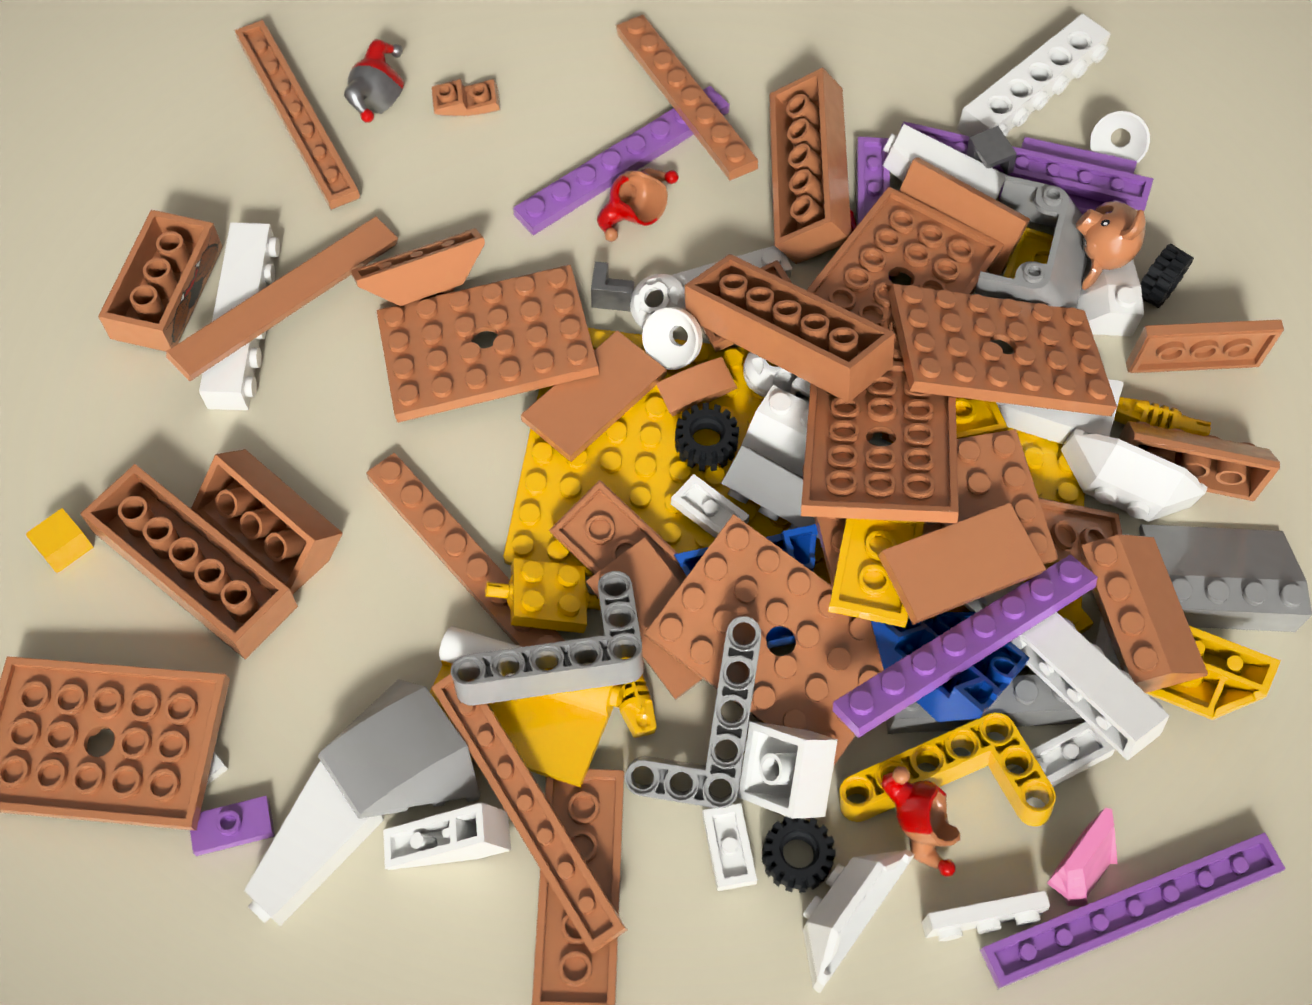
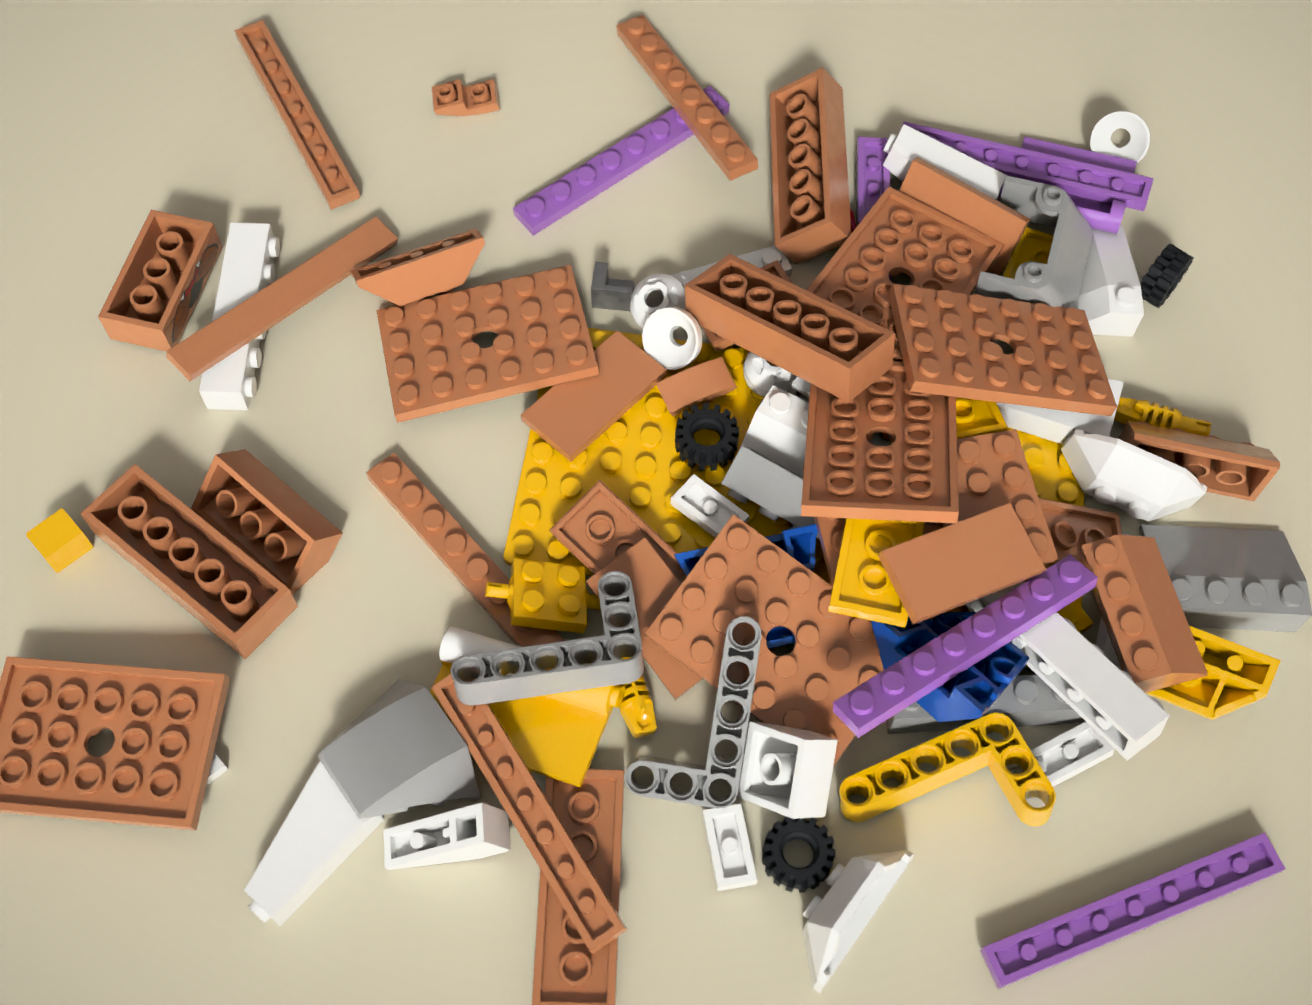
medium lavender plate [190,796,275,856] -> none
flat silver piece [344,39,404,123] -> none
nougat piece [597,168,679,242] -> none
piece [881,766,960,877] -> none
white plate [922,891,1051,942] -> none
white brick [958,13,1111,137] -> none
flat silver panel [967,126,1017,175] -> none
bright pink slope [1047,808,1118,907] -> none
nougat piece [1076,201,1146,290] -> none
nougat tile [1126,319,1284,373] -> none

